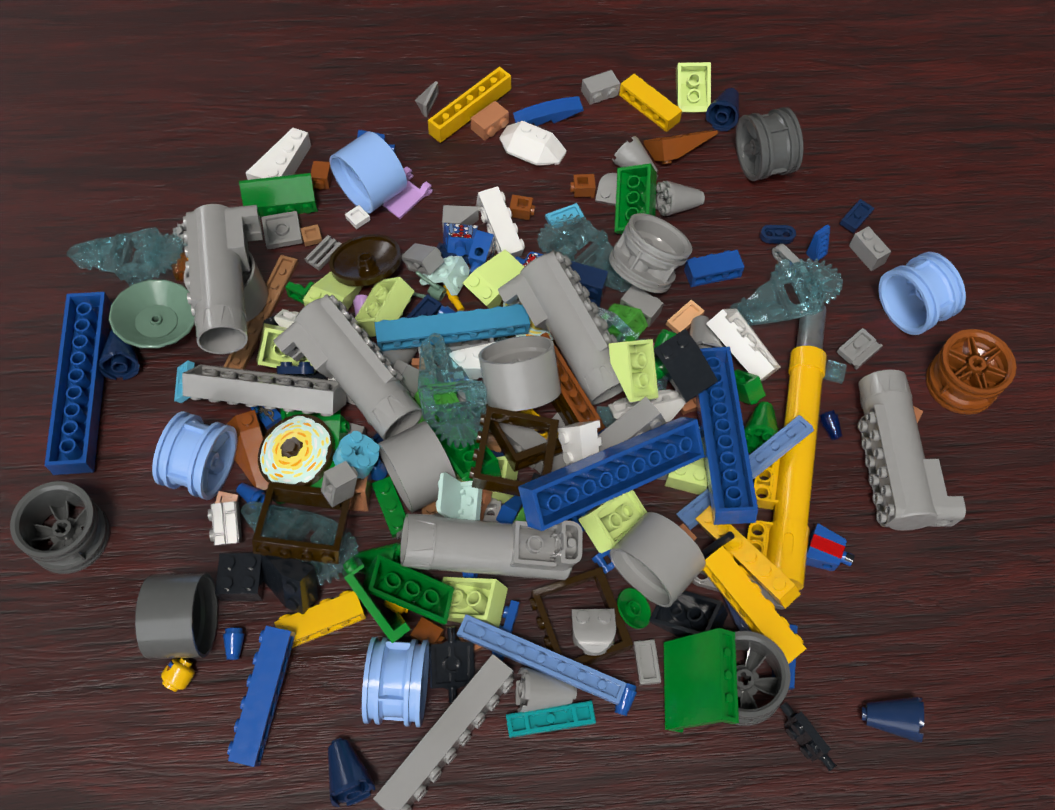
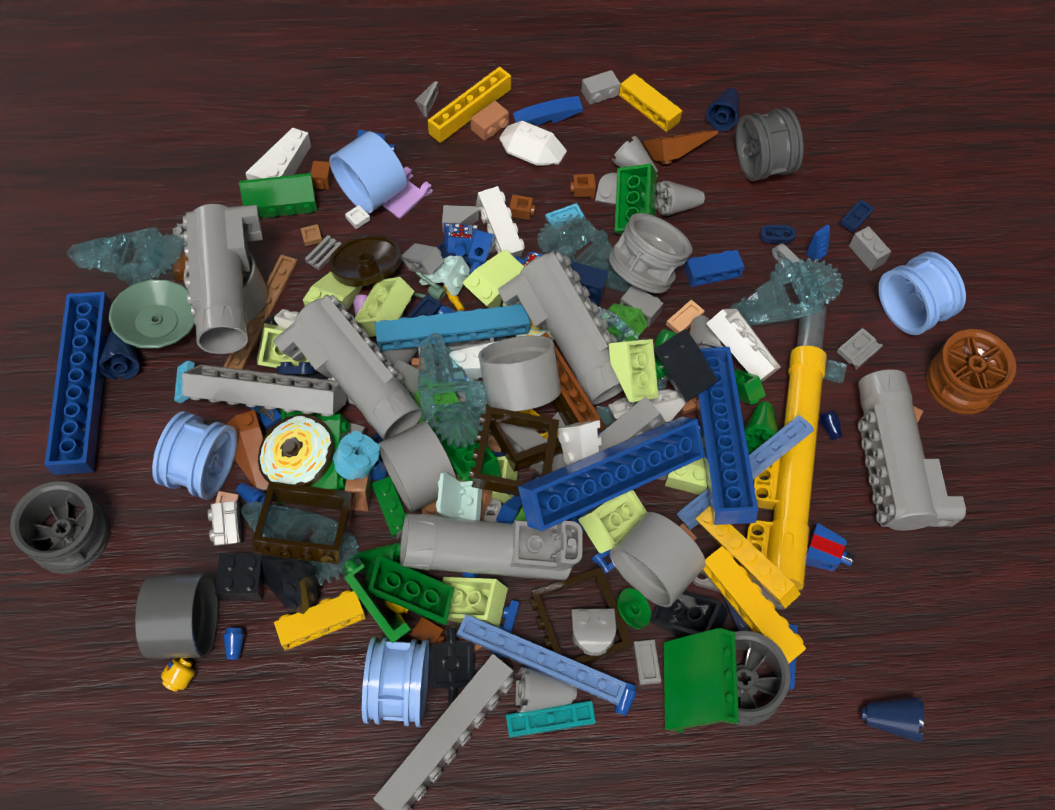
blue brick [227,626,296,767] -> none
light grey plate [262,211,303,249] -> none
green bracket [285,281,314,304] -> none
light grey brick [321,461,358,507] -> none
dark blue cone [328,738,376,807] -> none
yellowish green slope [676,62,711,113] -> none
black bar [701,531,734,558] -> none
black plate [780,702,837,771] -> none

